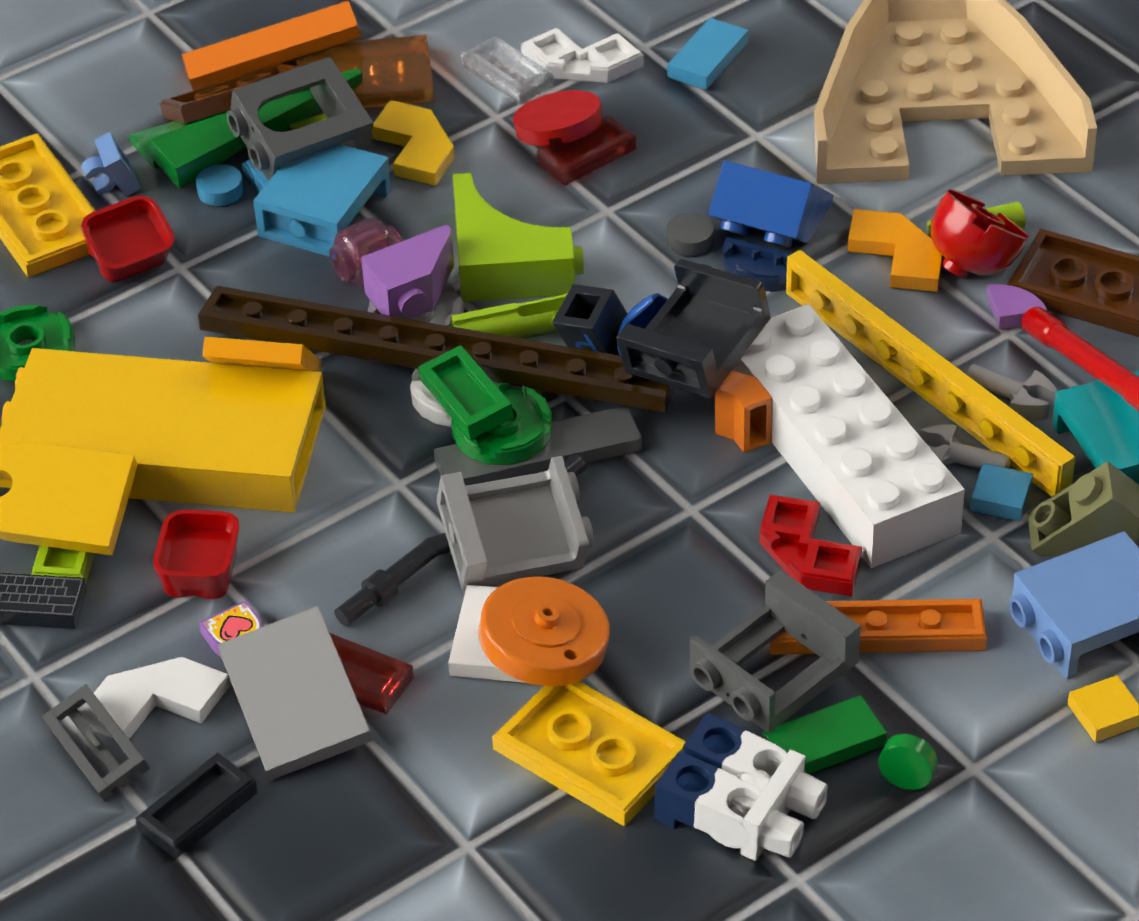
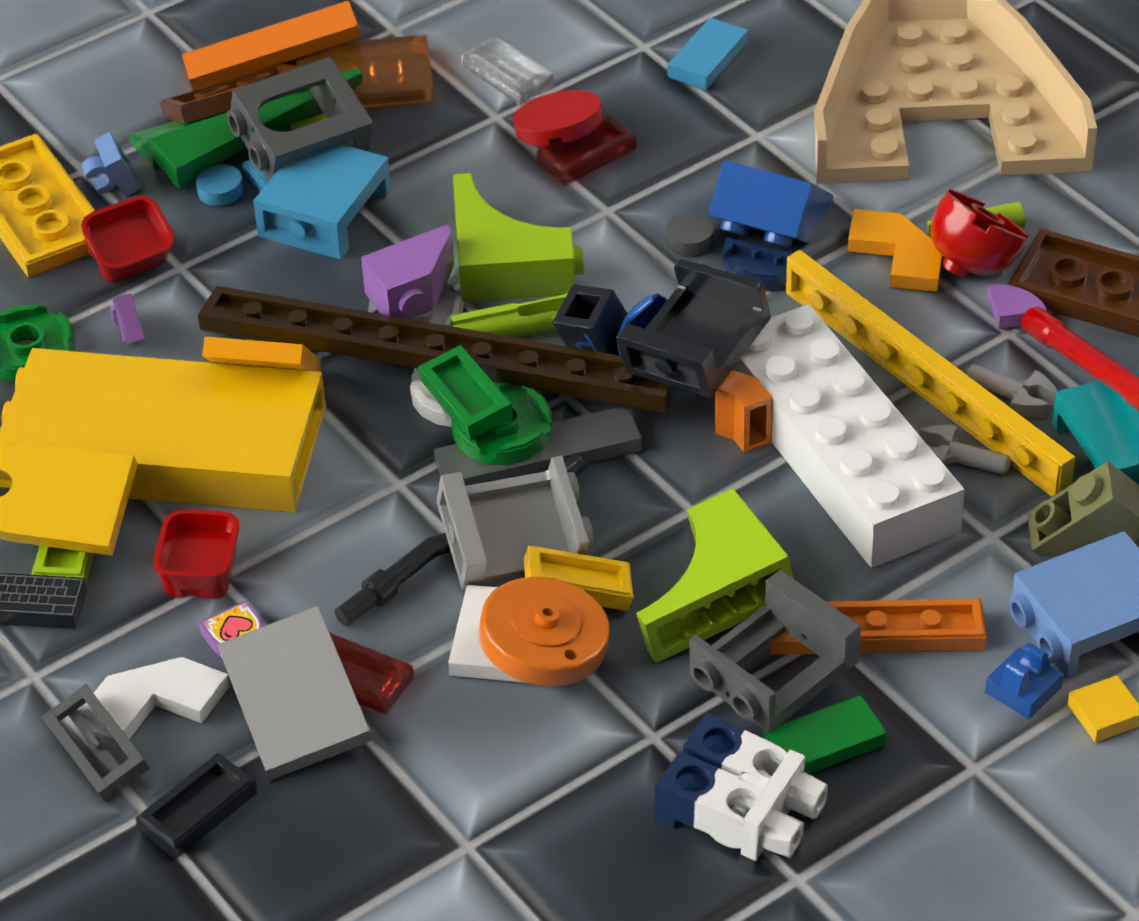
clear pink head [329,218,402,287] -> none
yellow tile [372,100,455,186] -> none
yellow tile [492,681,686,827] -> none
white tile [521,28,644,83] -> none
red tile [759,494,862,596] -> none
green tile [878,734,938,790] -> none
dark azure tile [970,463,1033,521] -> none
none -> medium lavender tile [110,293,145,344]
none -> yellow tile [523,545,634,611]
none -> lime arch [636,488,794,663]
none -> blue tile [985,642,1063,719]

